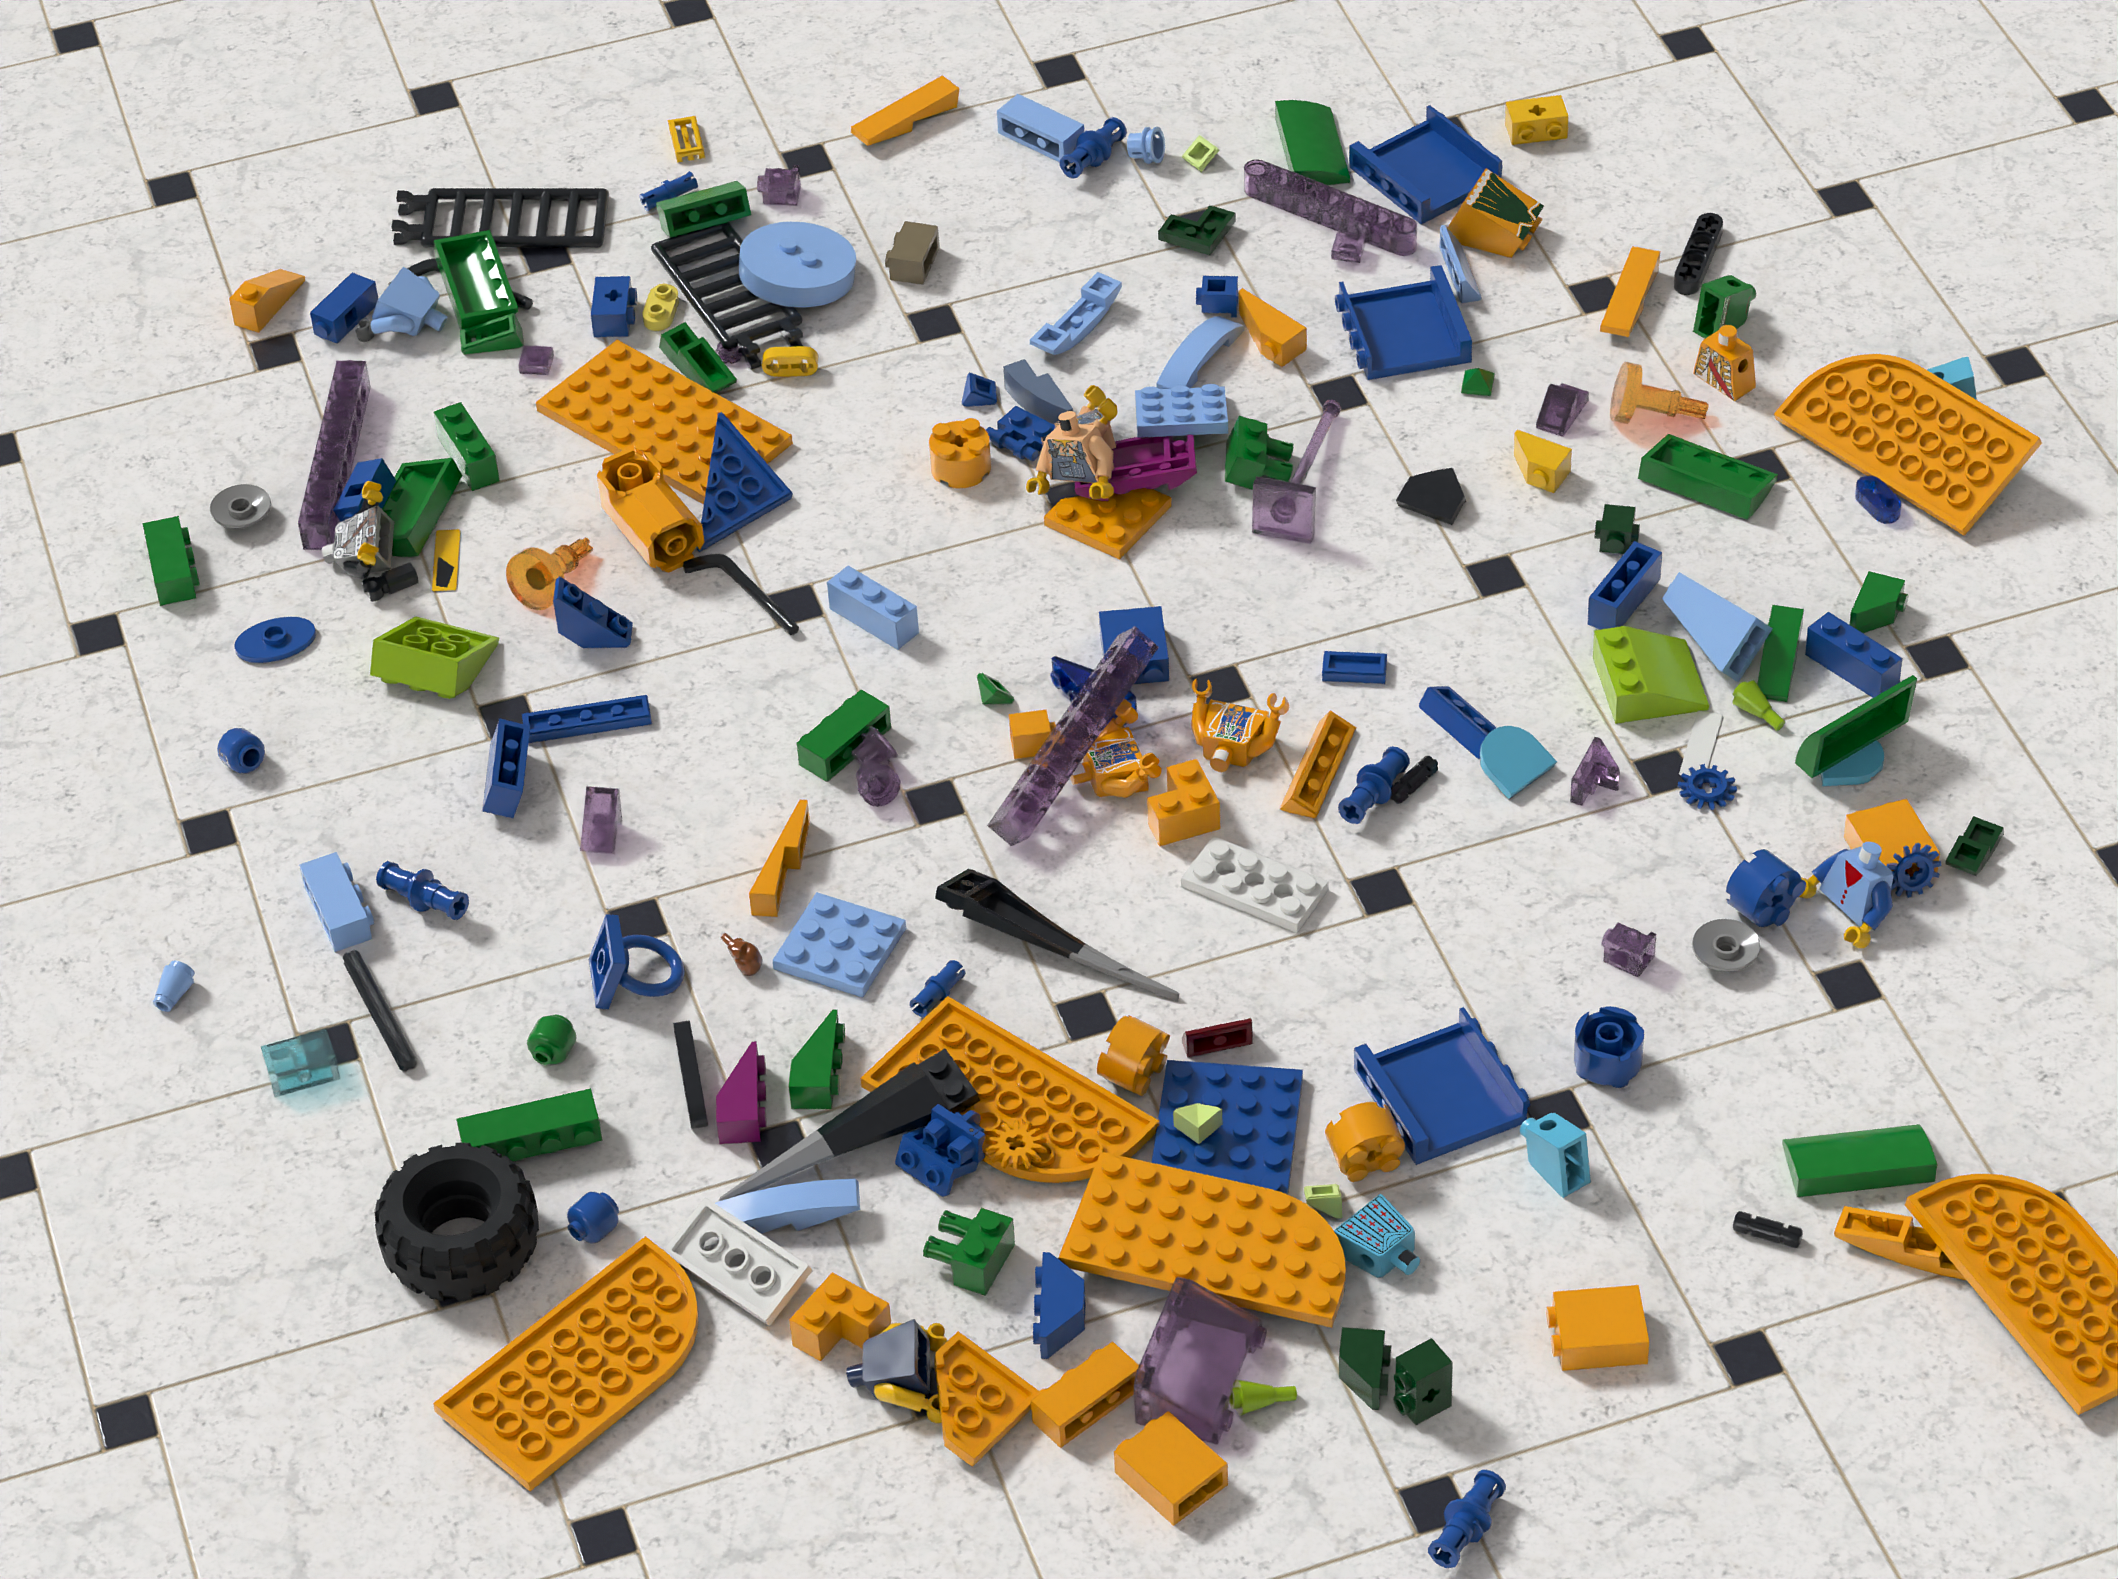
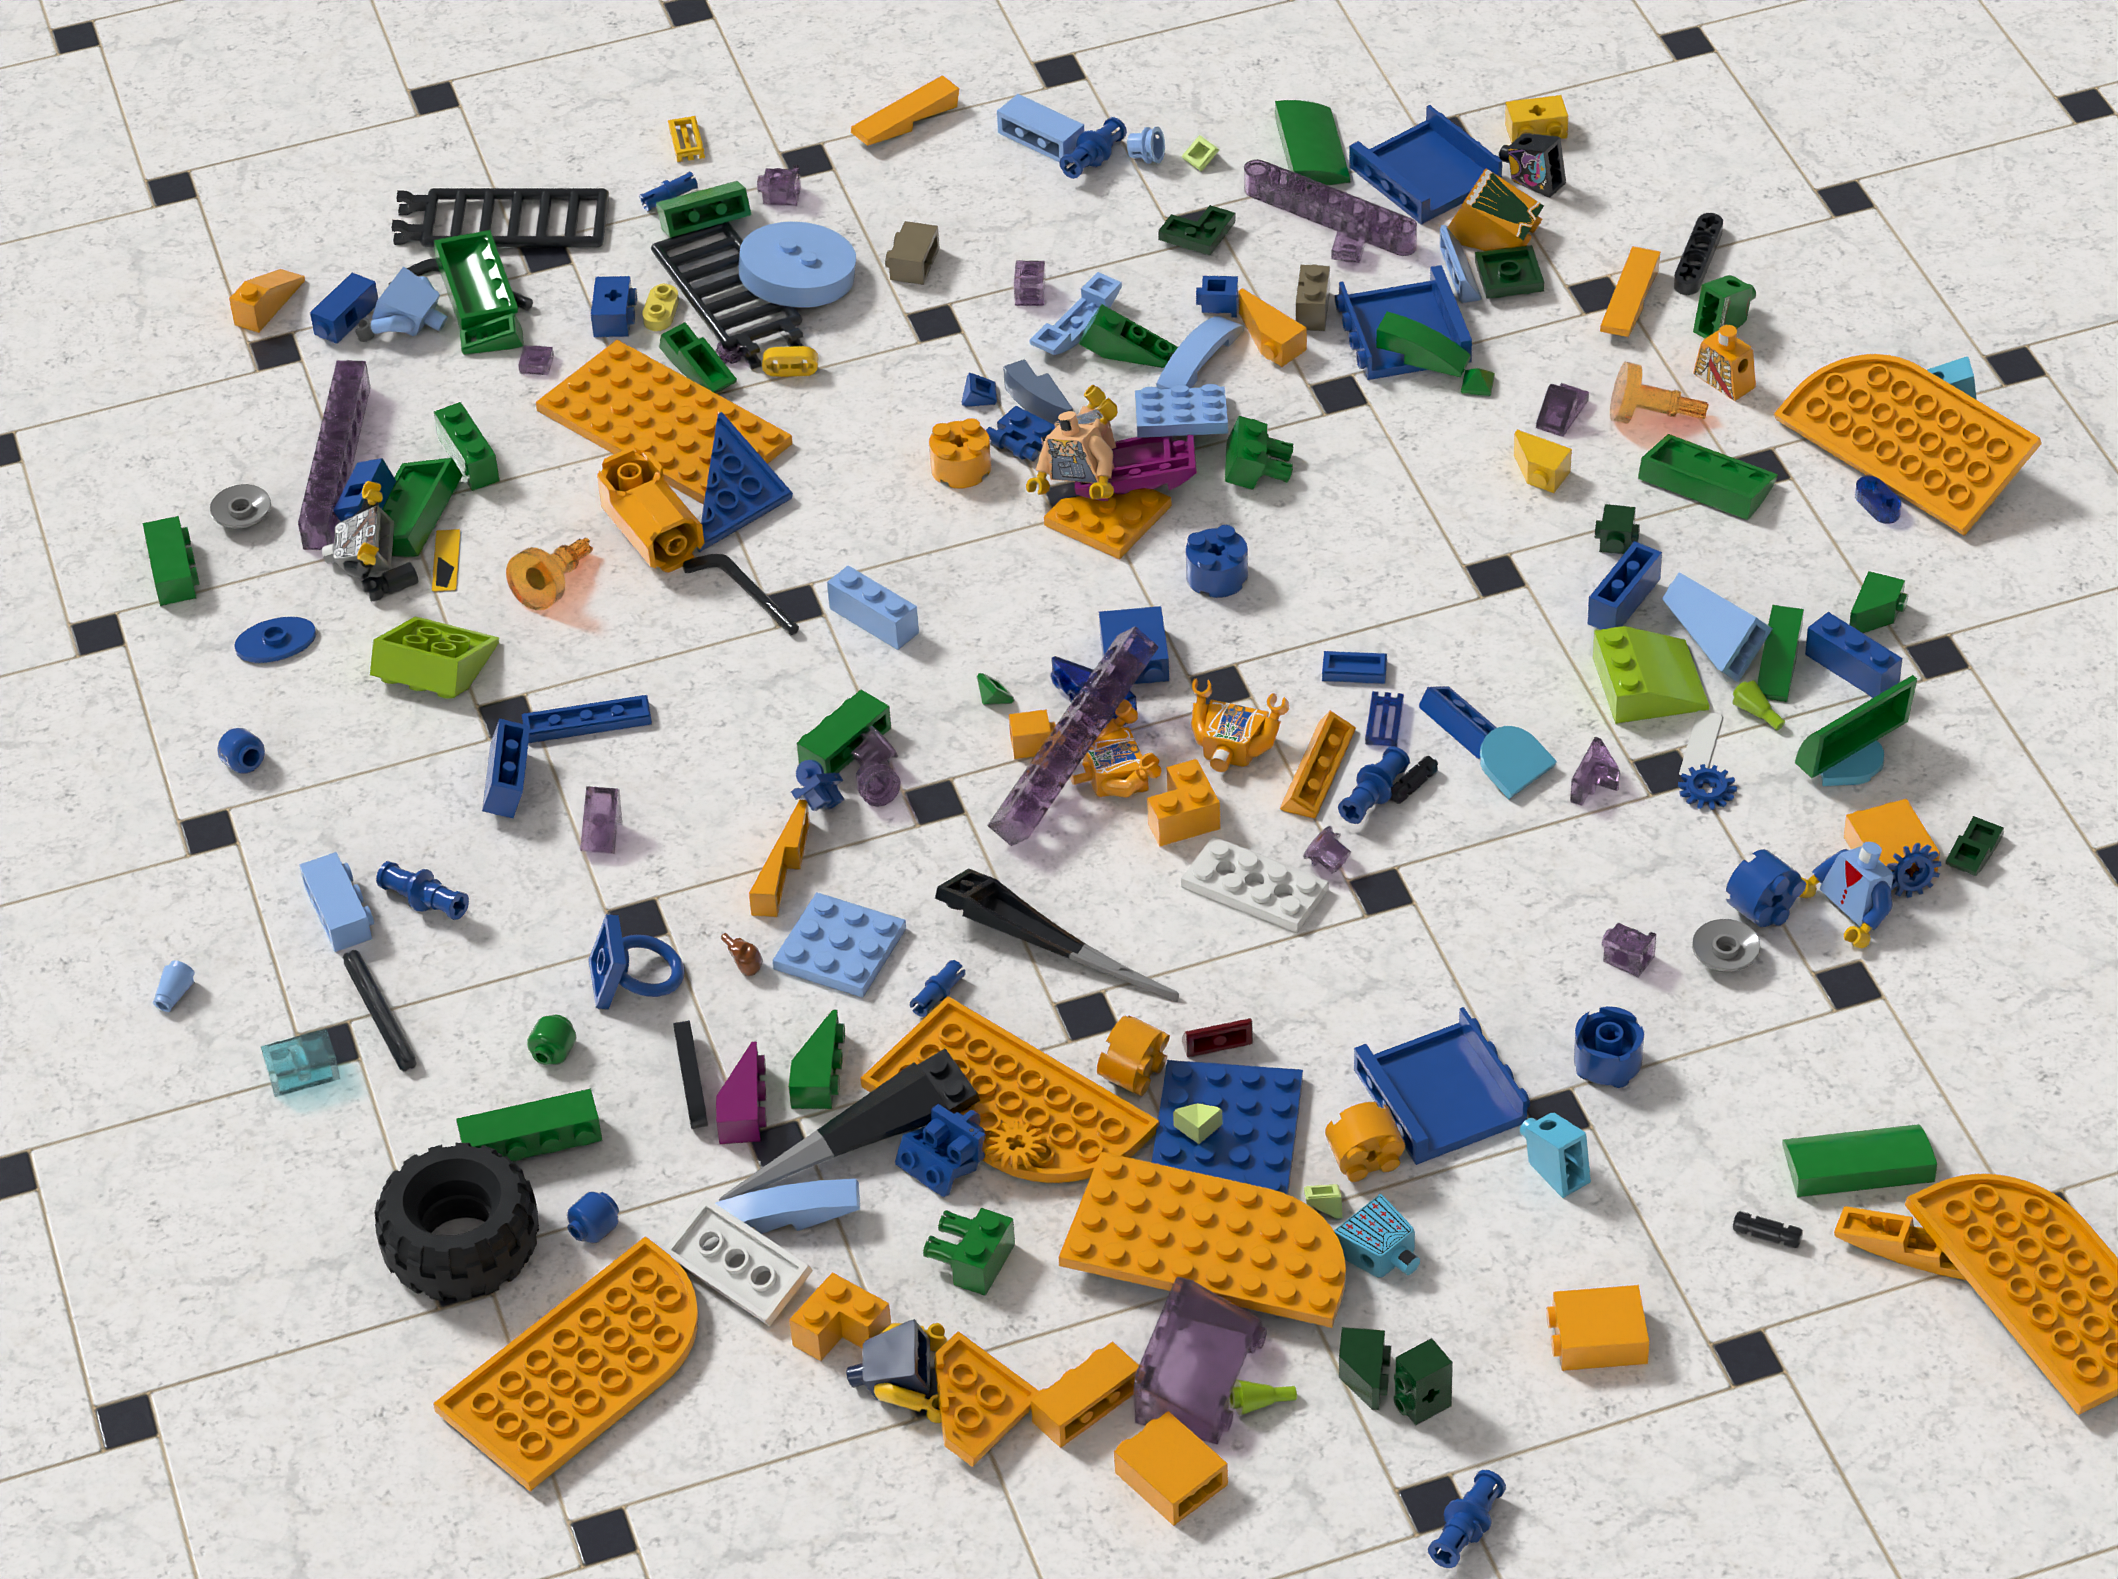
blue slope [553,576,633,648] -> none
blue slope [1033,1252,1086,1359] -> none
clear purple tile [1252,400,1341,544] -> none
black slope [1396,467,1466,525] -> none
none -> blue hips [791,760,845,811]
none -> clear purple brick [1014,260,1046,306]
none -> green slope [1079,304,1178,368]
none -> blue brick [1186,525,1248,598]
none -> dark tan piece [1296,264,1330,331]
none -> clear purple piece [1303,825,1351,874]
none -> clear blue tile [1365,691,1404,747]
none -> green slope [1376,311,1471,378]
none -> dark green plate [1475,245,1544,299]
none -> black torso [1499,133,1566,198]

